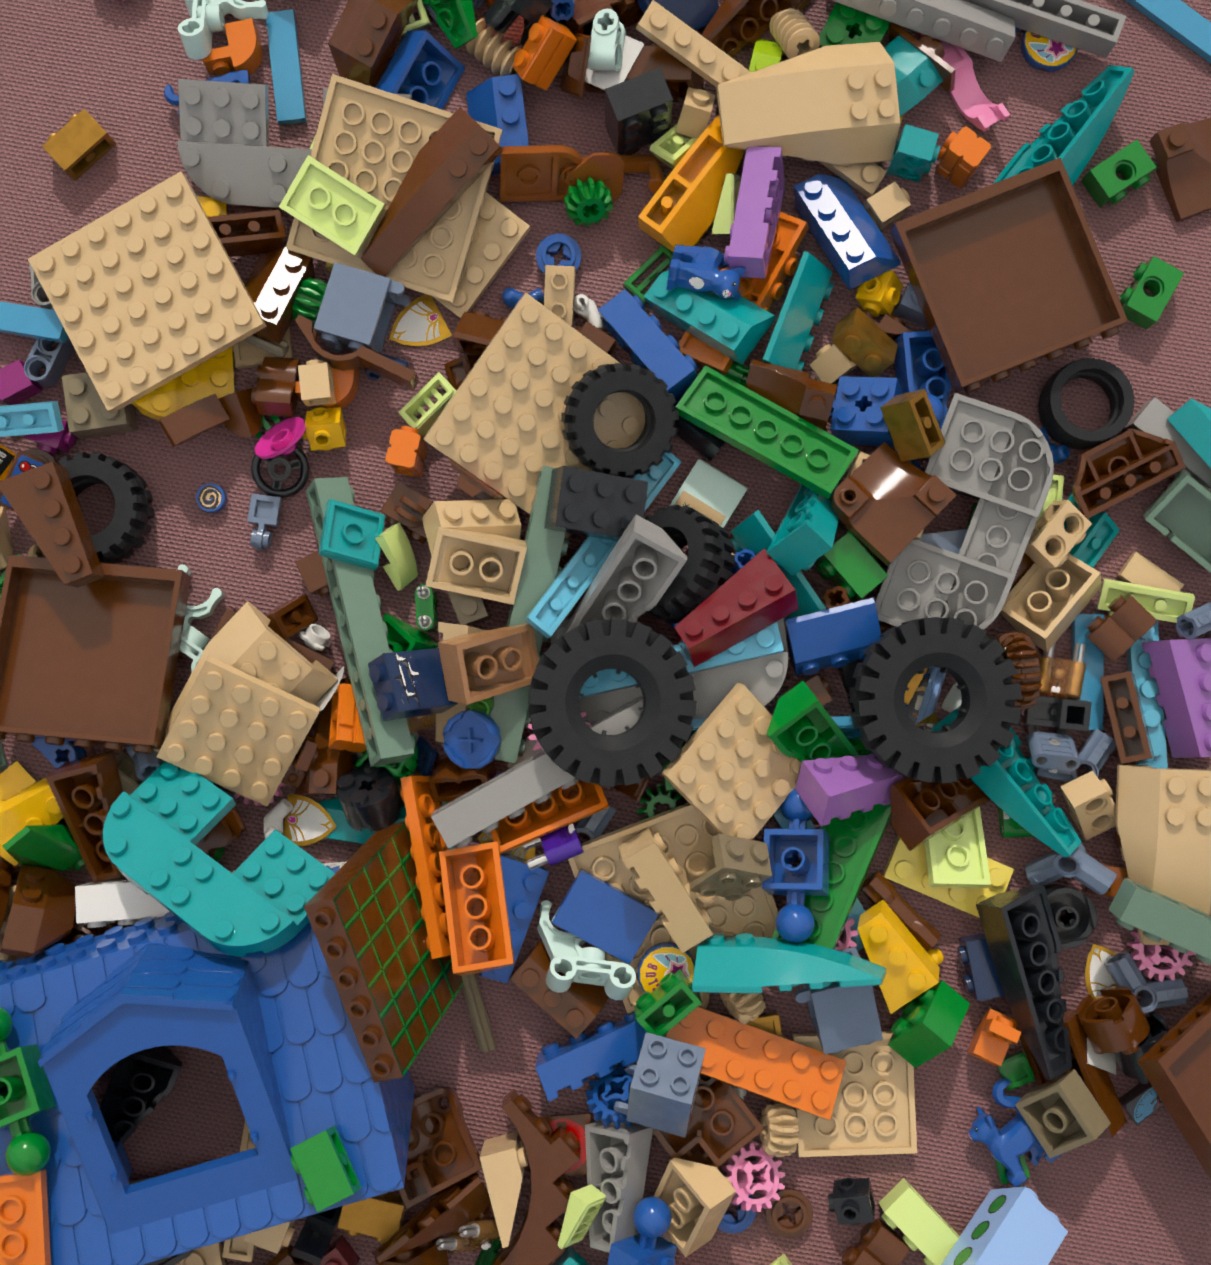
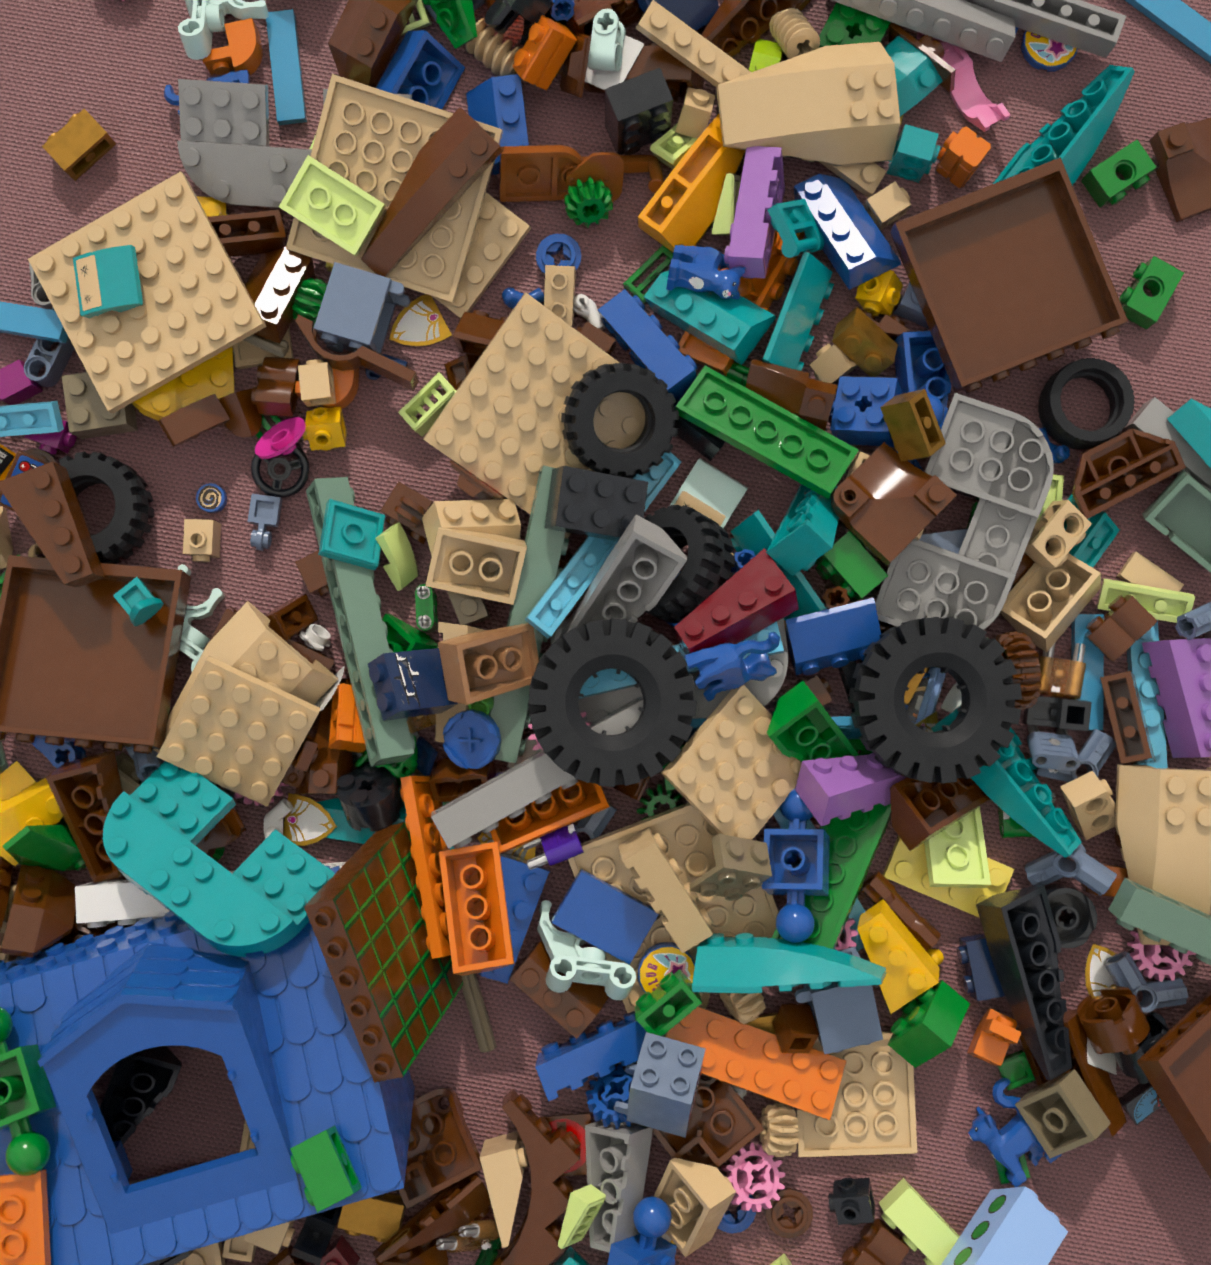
orange brick [385,426,428,478] -> none
none -> teal slope [73,245,143,318]
none -> teal tile [113,577,164,626]
none -> tan brick [183,519,221,563]
none -> blue animal [685,632,780,702]
none -> teal plate [768,199,825,258]
none -> reddish brown brick [773,1003,819,1053]

